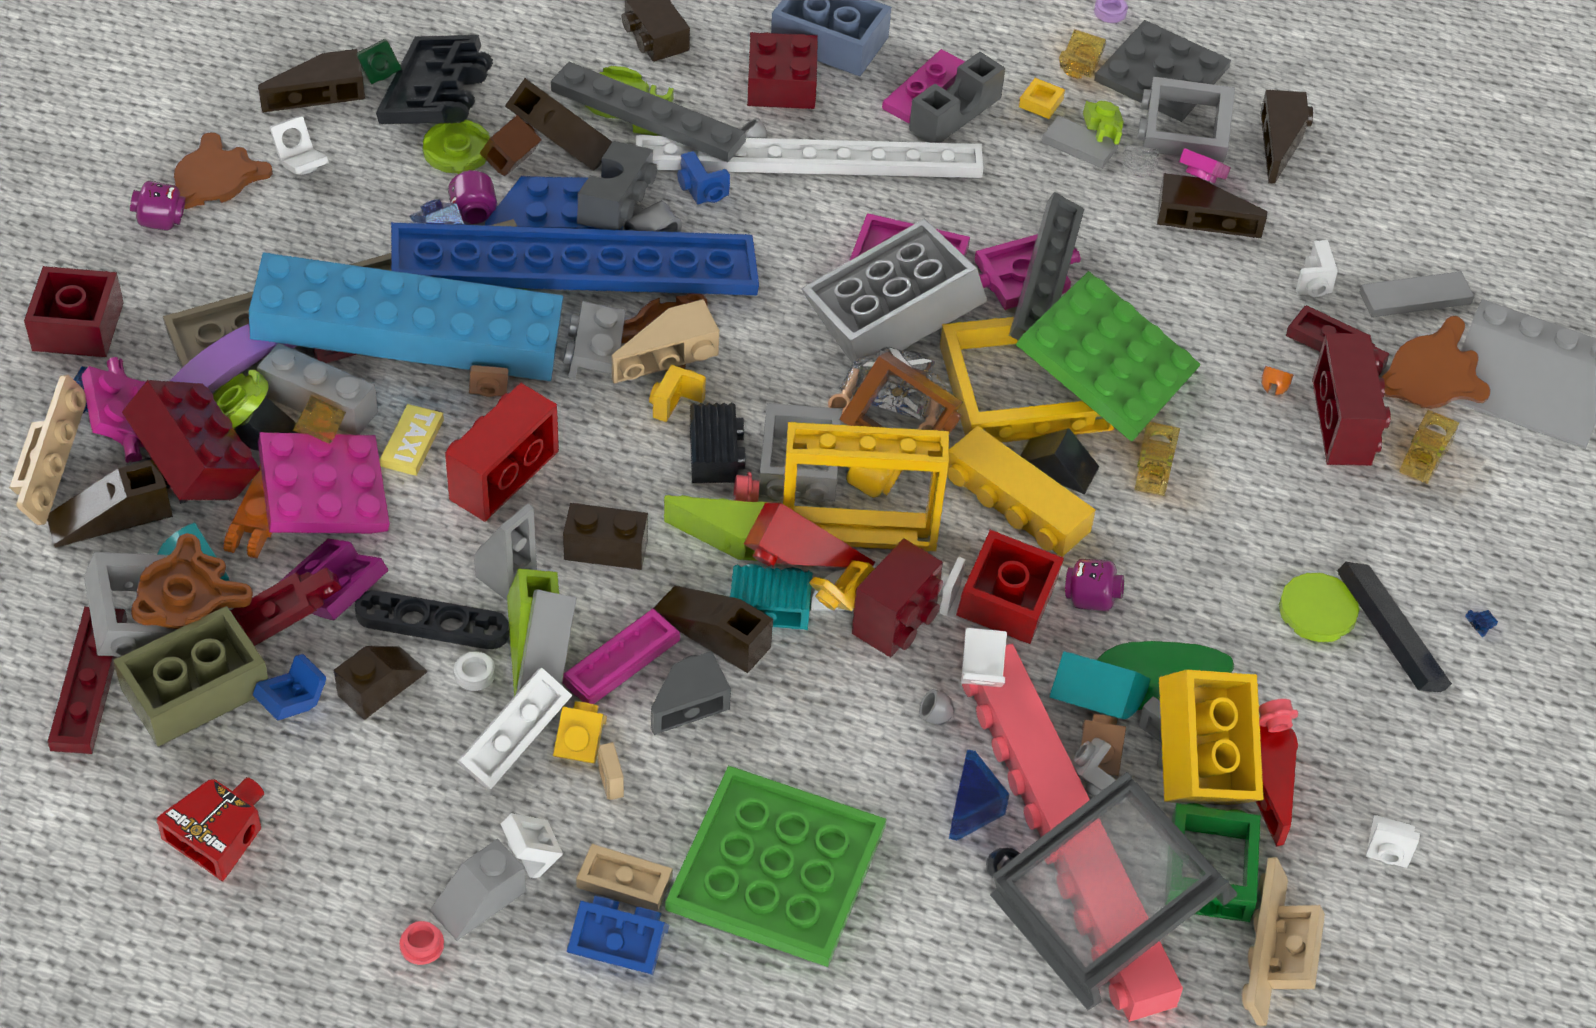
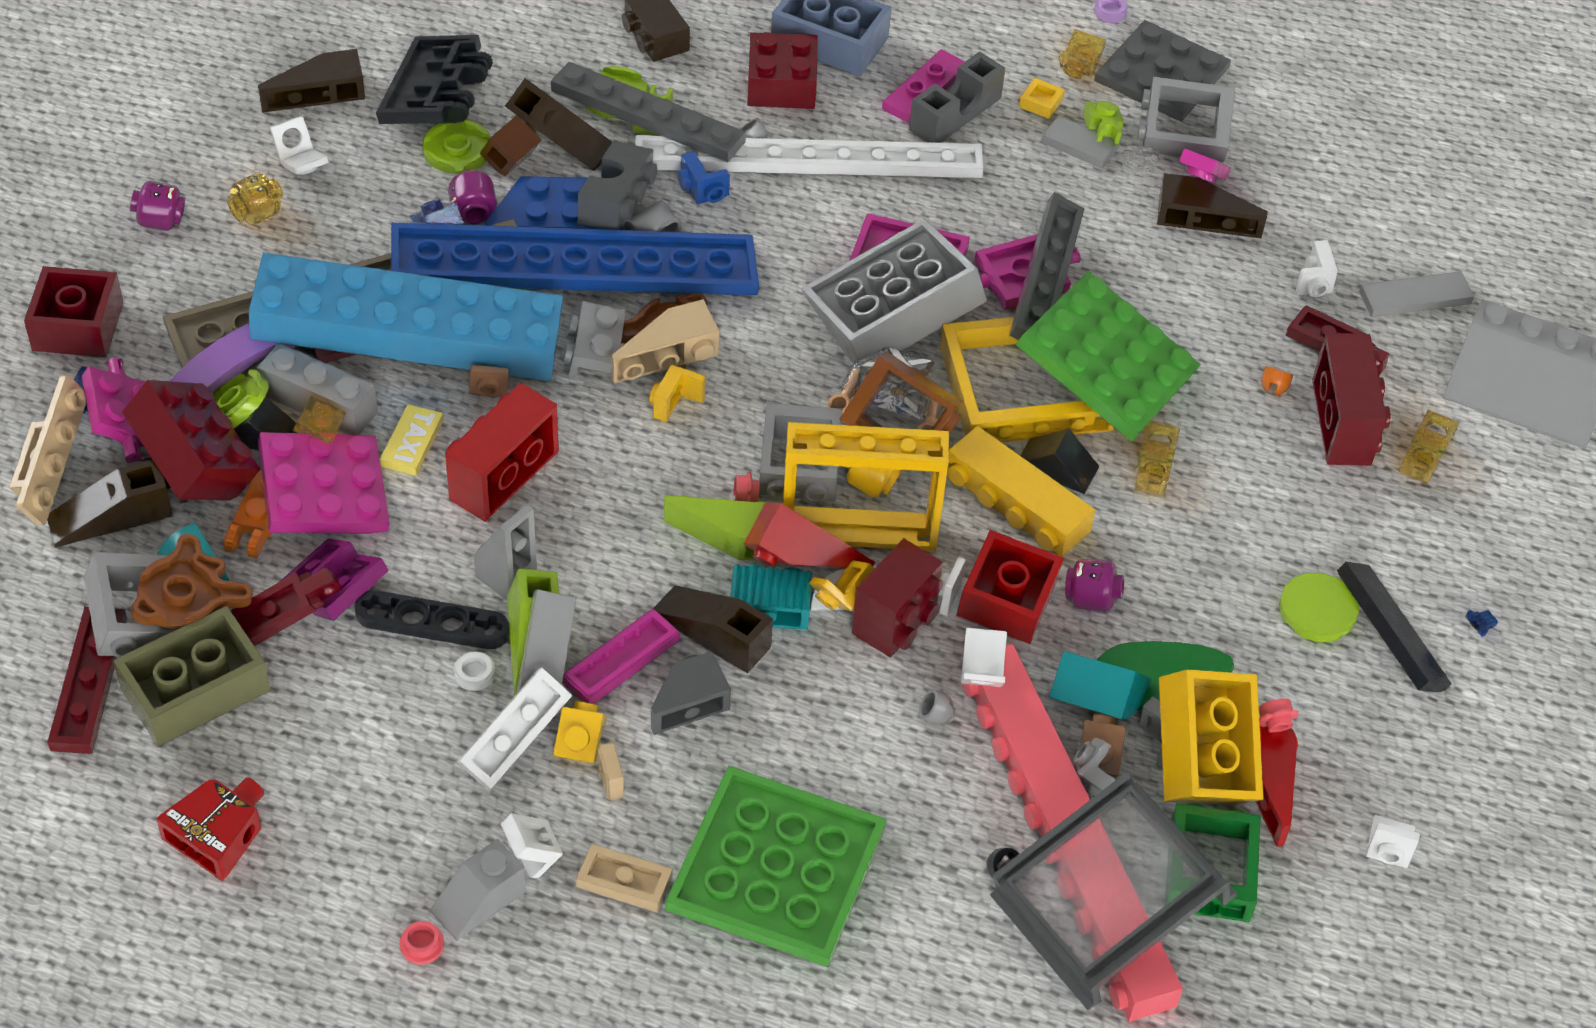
dark orange tile [174,132,273,209] -> none
blue bracket [253,654,326,721] -> none
dark brown slope [334,646,427,720] -> none
dark green bracket [357,39,402,85] -> none
dark brown brick [563,503,648,570] -> none
blue bracket [567,896,670,975] -> none
black brick [690,402,746,483] -> none
clear blue slope [949,749,1010,841] -> none
tan bracket [1242,857,1325,1026] -> none
dark brown slope [1260,90,1313,184] -> none
dark orange tile [1382,316,1491,409] -> none
none -> clear yellow head [227,172,283,225]

